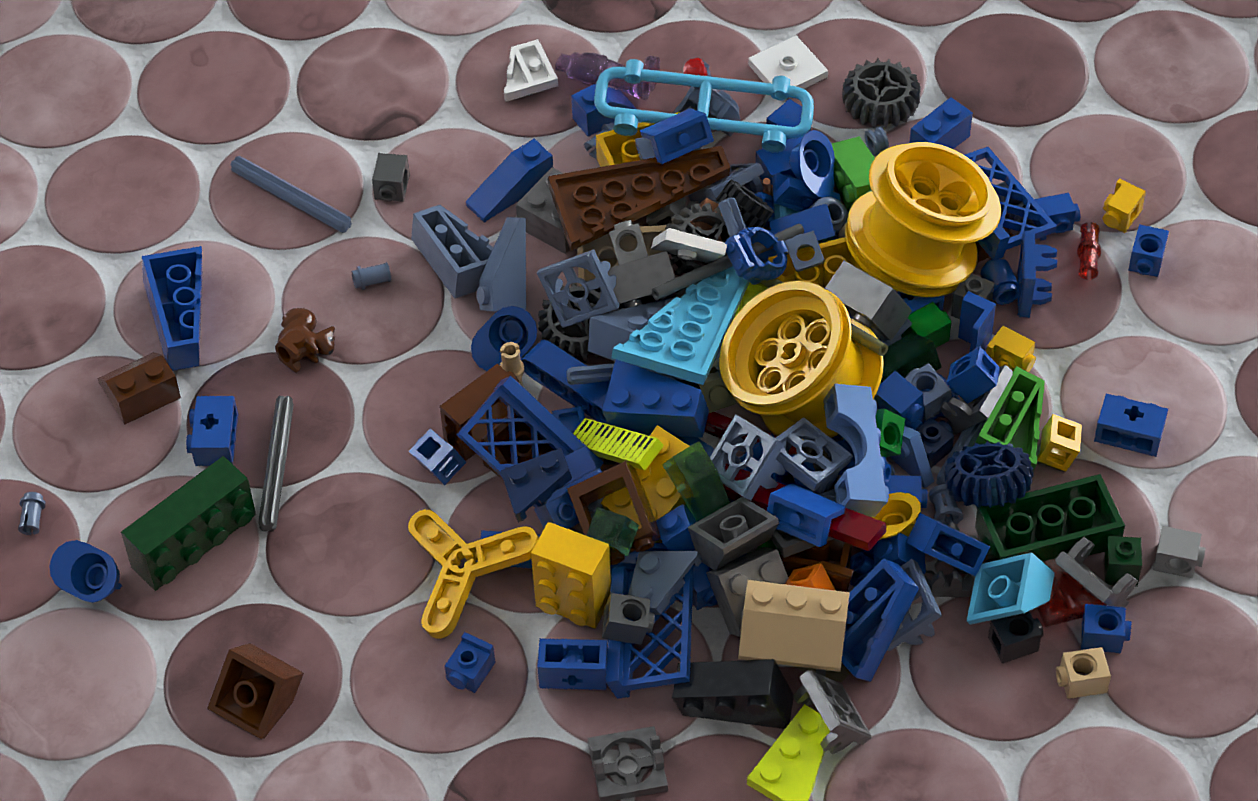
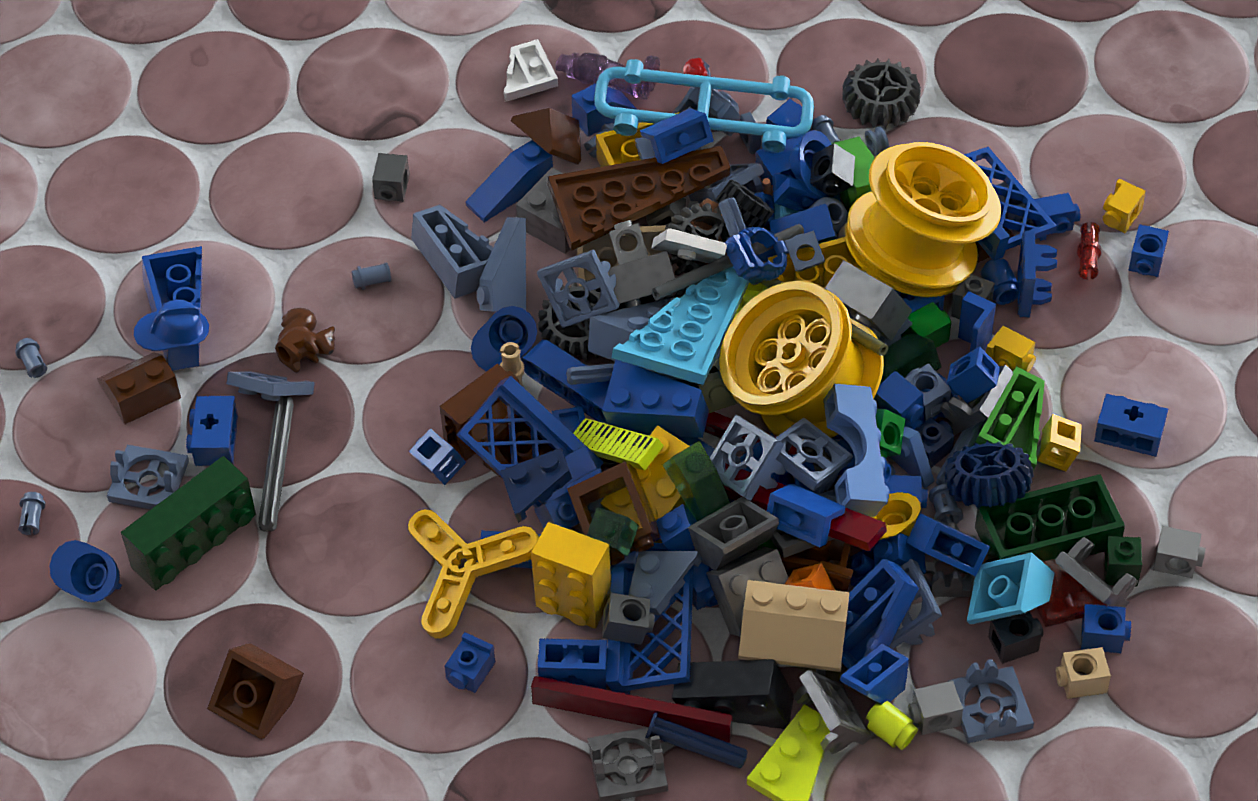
sand blue axle [230,156,352,233] -> none
white plate [748,35,828,89] -> none
blue brick [910,97,973,149] -> none
none -> sand blue pin [15,338,47,378]
none -> sand blue piece [107,444,189,510]
none -> blue piece [134,299,209,351]
none -> sand blue wing [226,371,315,401]
none -> reddish brown slope [510,108,582,165]
none -> dark red tile [531,676,733,743]
none -> dark blue axle [645,712,748,768]
none -> sand blue tile [740,112,761,154]
none -> black brick [810,143,855,197]
none -> sand blue pin [811,115,841,143]
none -> blue slope [840,644,909,704]
none -> neon yellow brick [866,701,918,750]
none -> light grey brick [908,680,963,735]
none -> sand blue piece [948,659,1034,743]

